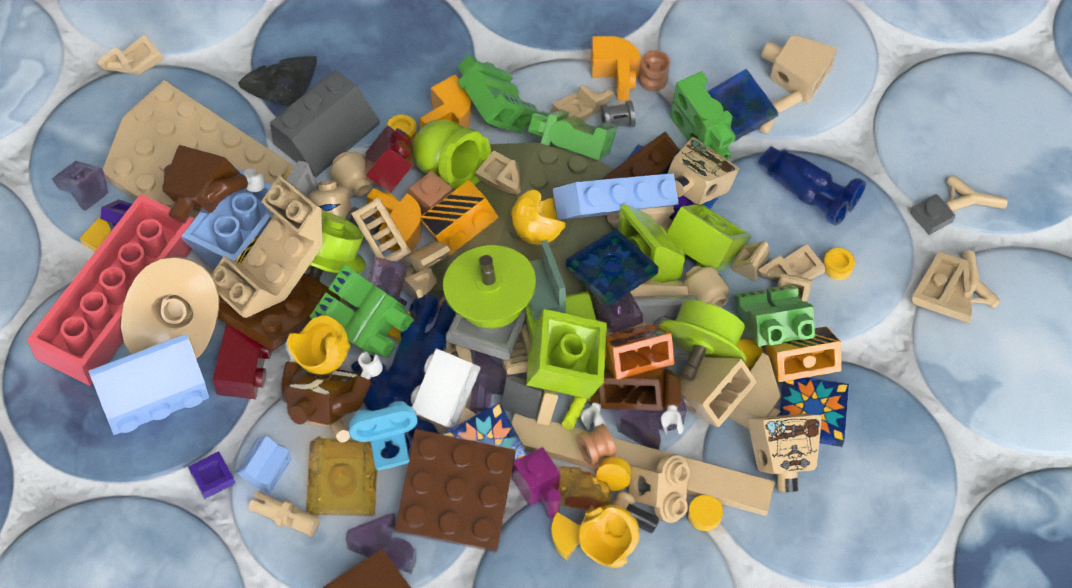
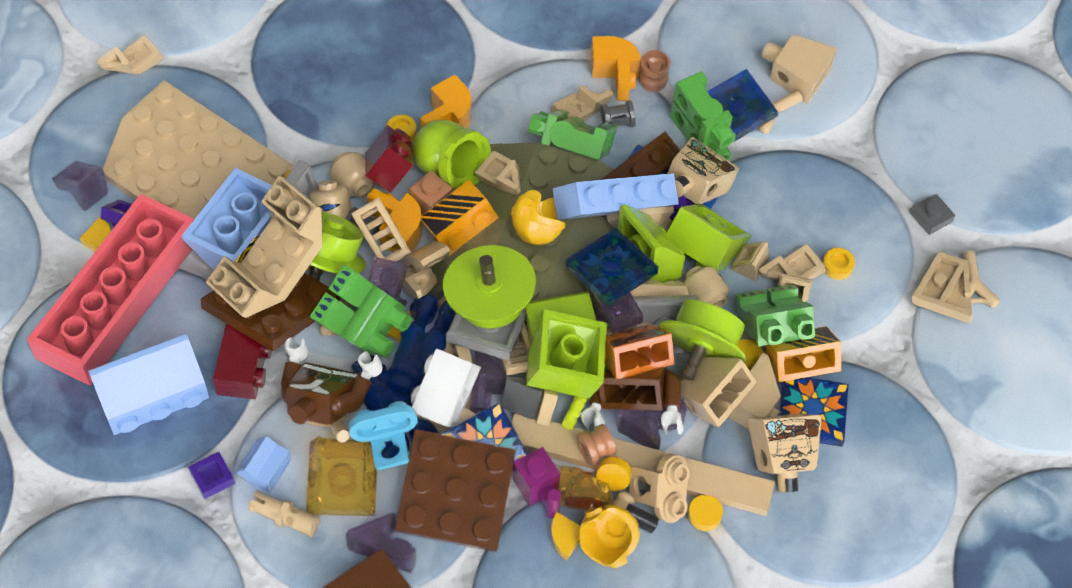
tan hat [121,256,220,359] -> none
reddish brown torso [162,145,265,224] -> none
clear smoke brick [238,56,317,106] -> none
dark grey slope [270,69,380,178] -> none
yellow cap [287,316,350,375] -> none
bright green hips [458,55,539,134] -> none
sand green panel [528,240,566,321] -> none
clear blue piece [758,146,866,226] -> none
tan piece [945,175,1007,212] -> none

